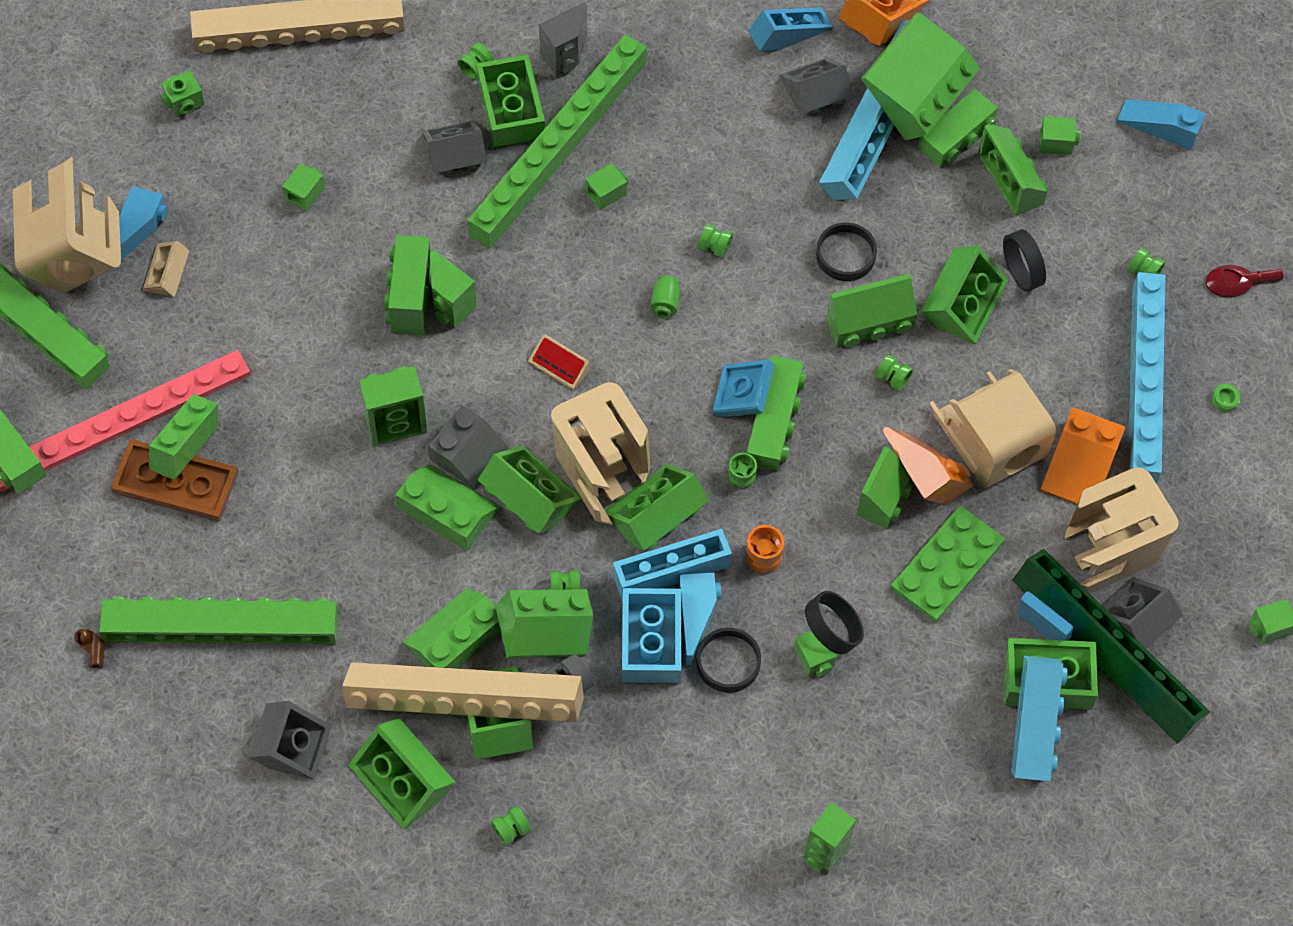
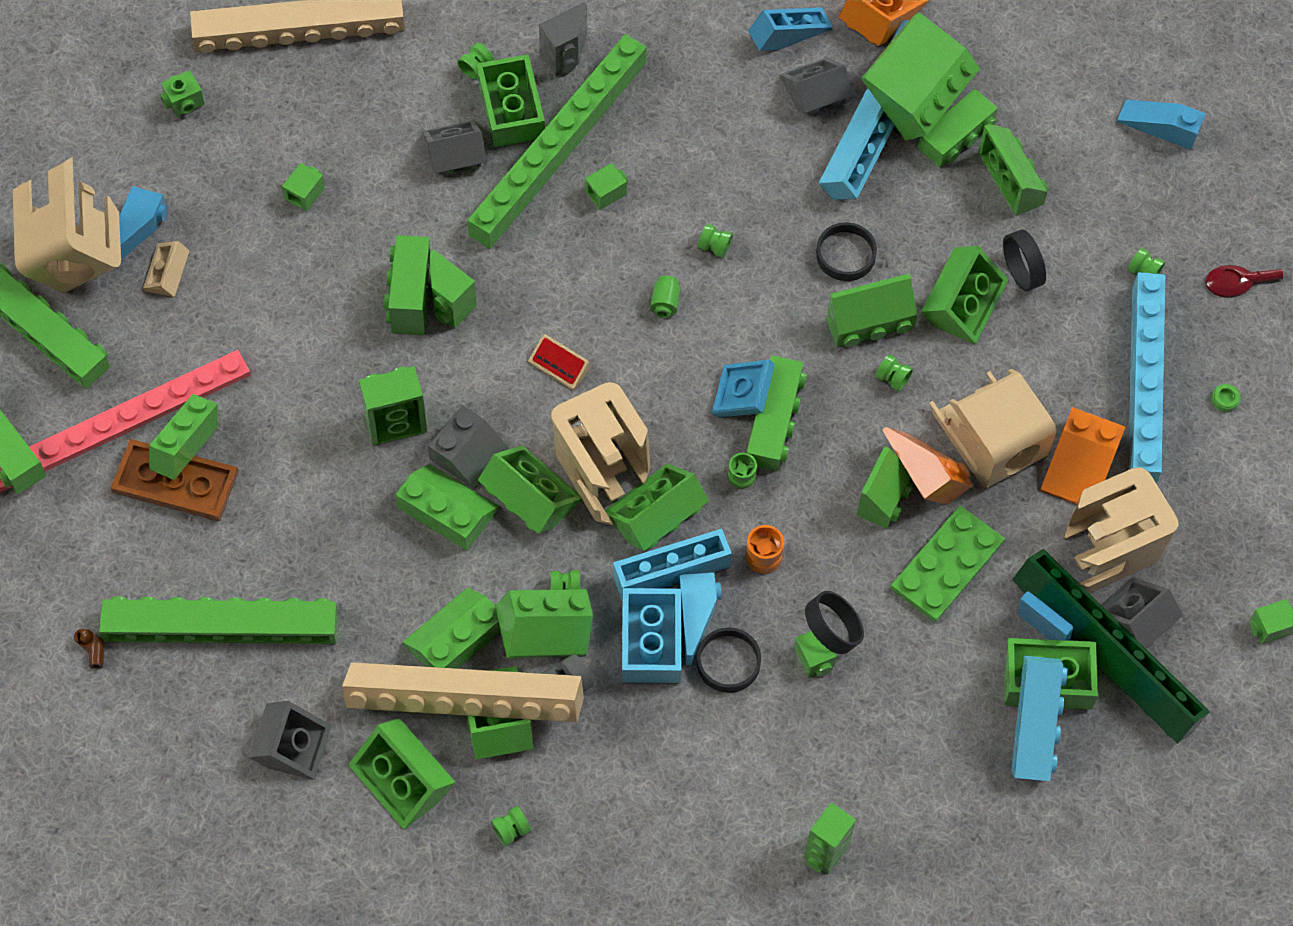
bright green brick [1040,116,1080,154] -> none

